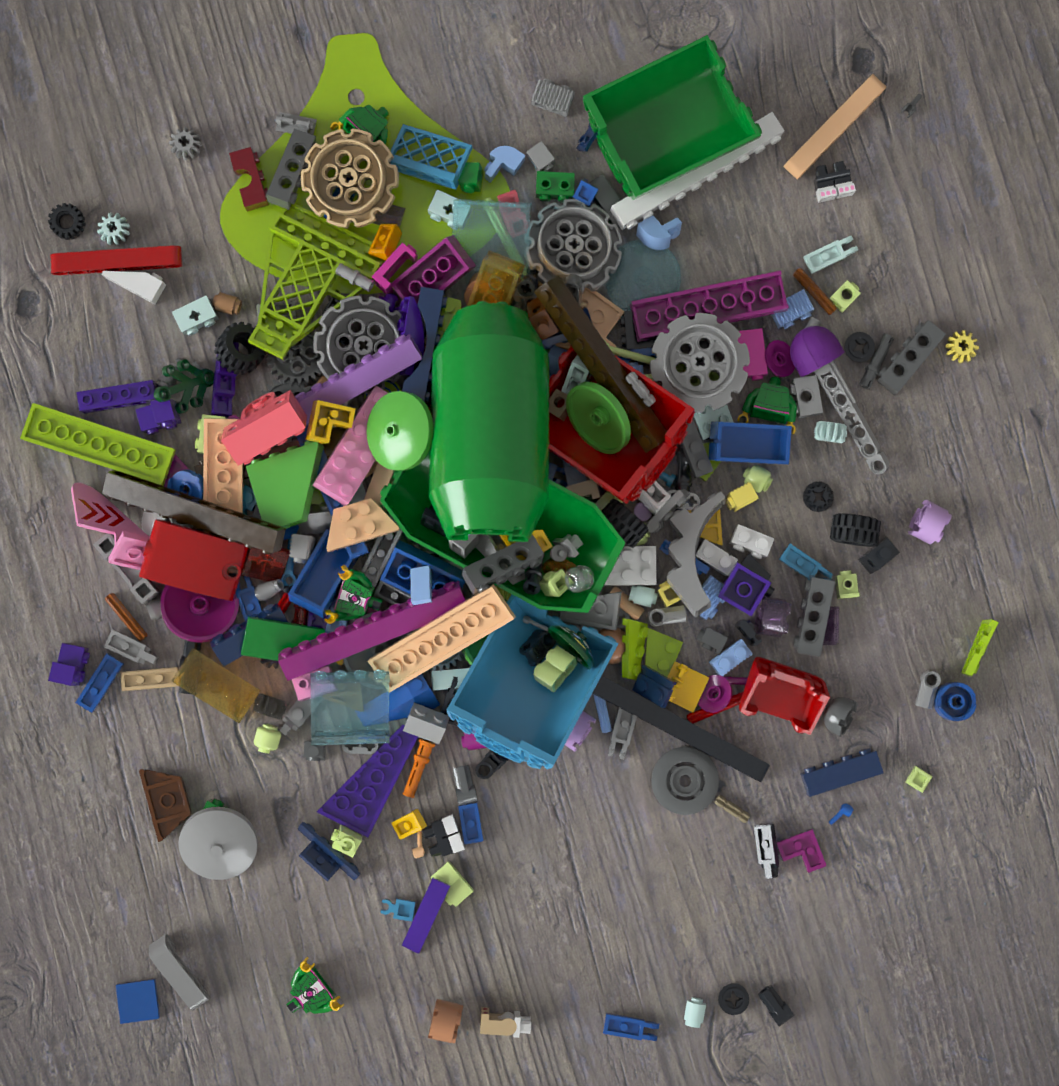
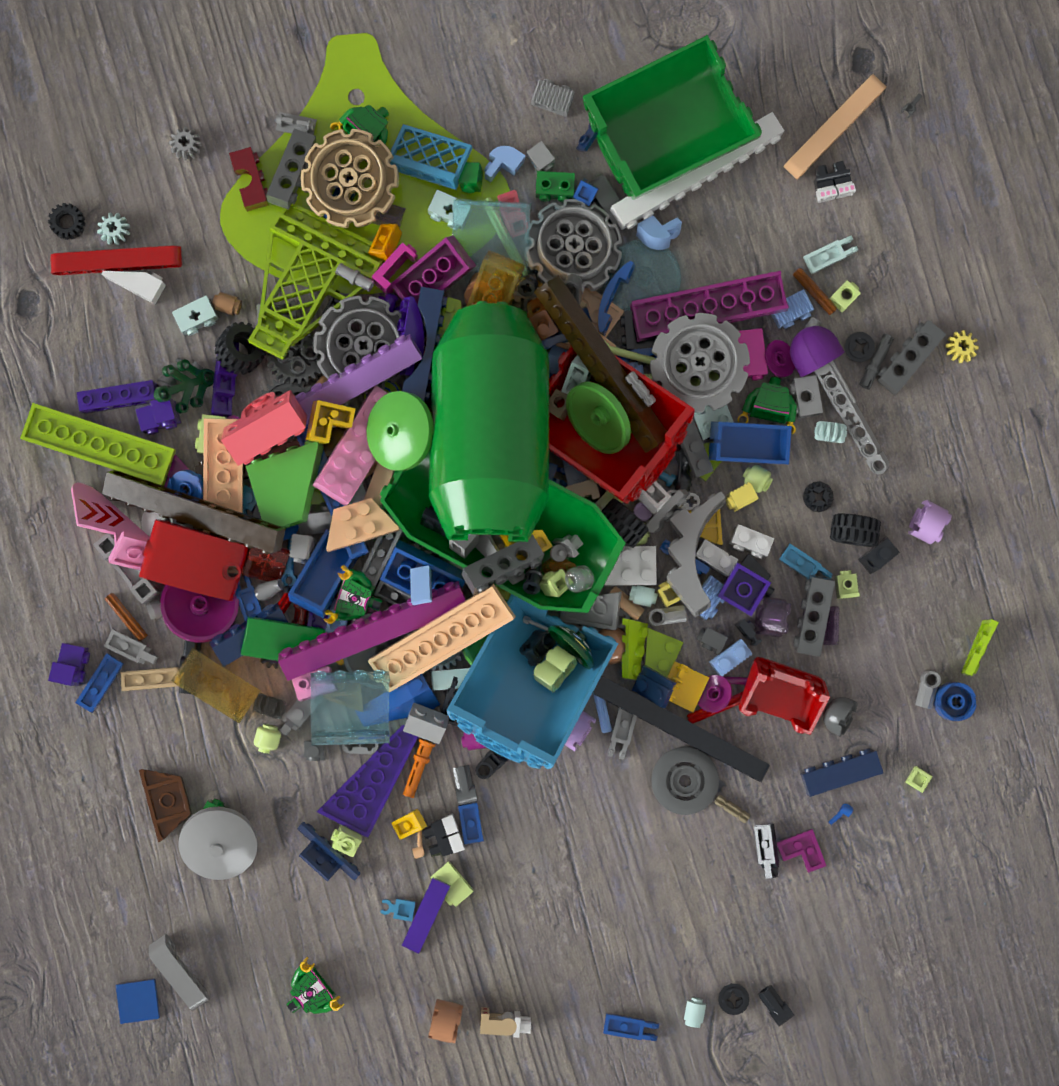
none -> blue slope [598,261,636,336]

